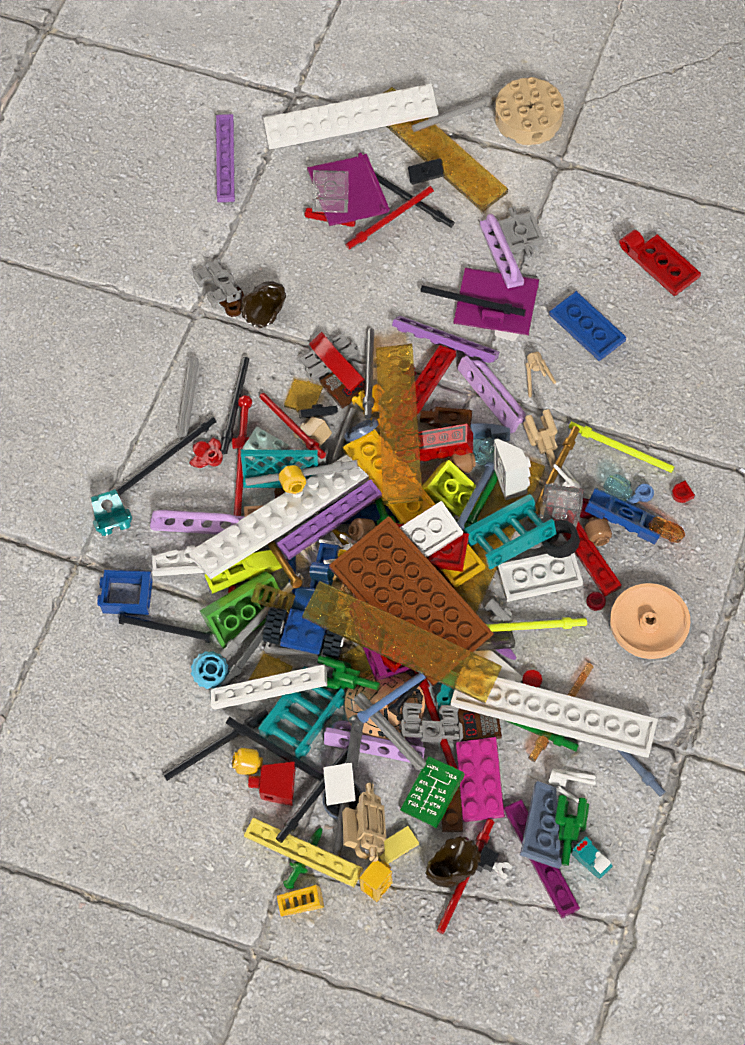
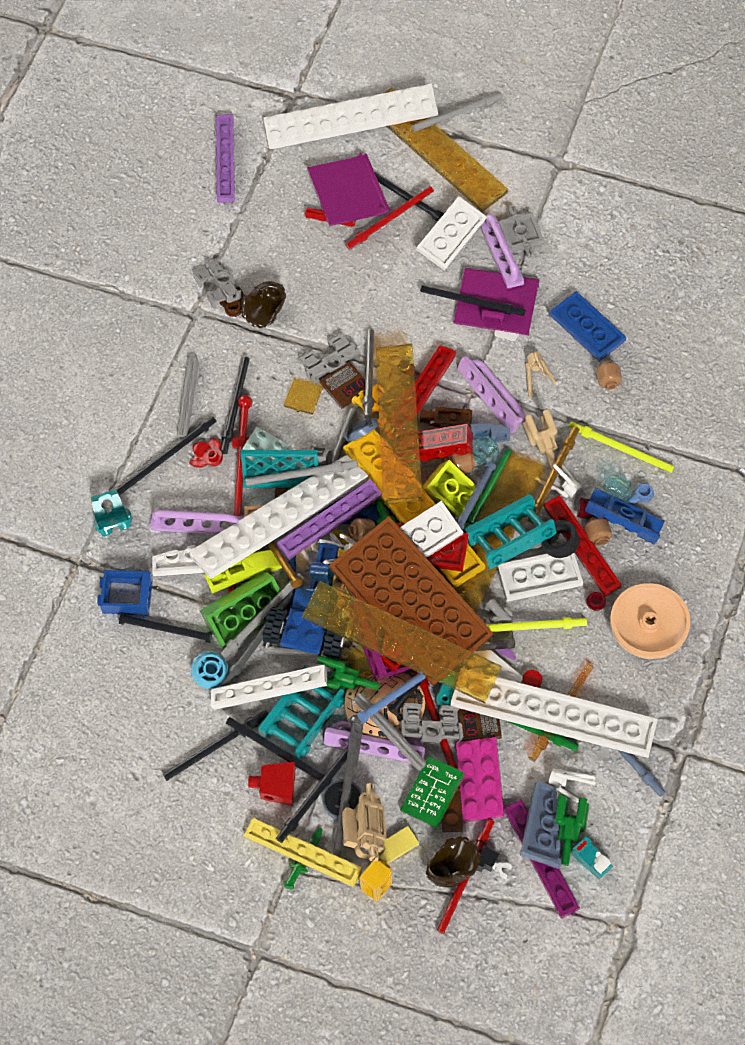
yellow head [232,748,263,776] -> none
clear yellow piece [248,653,293,681] -> none
clear yellow slope [251,583,296,614] -> none
red bar [259,393,326,459] -> none
yellow slope [277,885,324,917] -> none
yellow head [279,465,306,494] -> none
tan brick [293,416,332,447] -> none
black plate [298,404,338,419] -> none
red slope [309,332,364,392] -> none
clear brick [312,170,349,213] -> none
white sticker [324,763,355,805] -> none
medium lavender plate [392,315,500,363] -> none
black plate [408,158,445,185] -> none
white slope [494,439,531,500] -> none
tan brick [495,77,564,145] -> none
clear brick [539,483,584,527] -> none
red hinge [619,229,701,297] -> none
clear orange plate [648,516,685,543] -> none
red tile [672,480,695,503] -> none
none -> white plate [416,196,487,271]
none -> medium nougat head [596,361,622,390]

